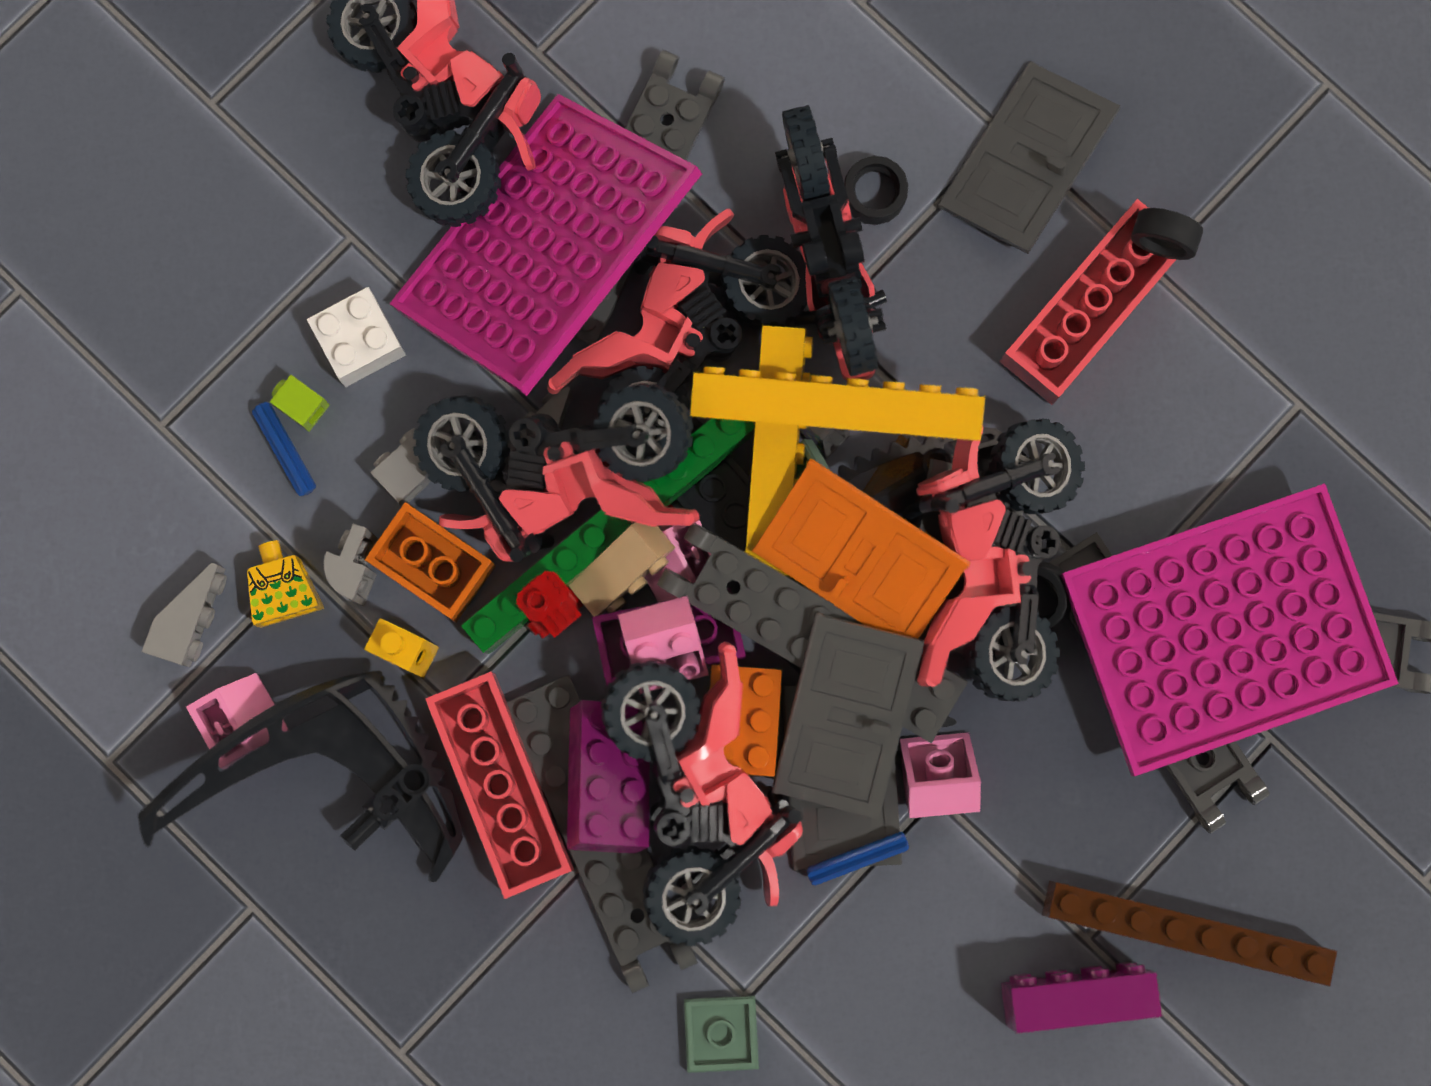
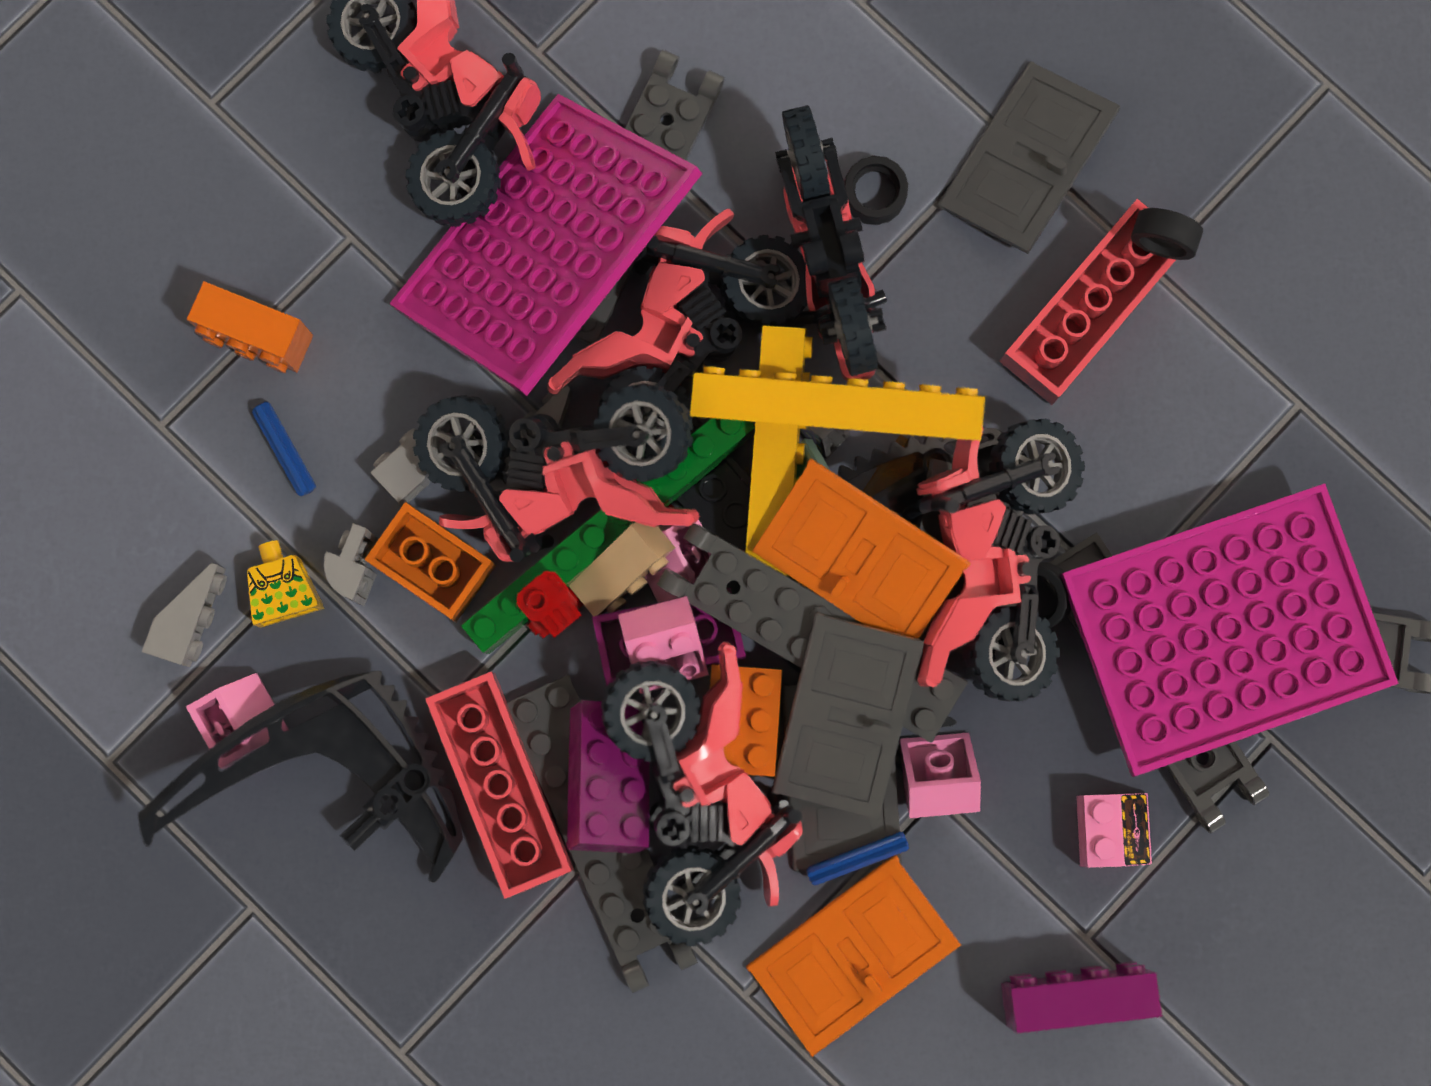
lime brick [270,375,330,432] -> none
white brick [307,287,406,387] -> none
yellow torso [364,618,439,678] -> none
sand green tile [684,995,759,1073] -> none
reddish brown brick [1042,881,1337,986] -> none
none -> orange brick [187,281,314,374]
none -> orange door [746,855,961,1057]
none -> bright pink slope [1076,793,1152,868]

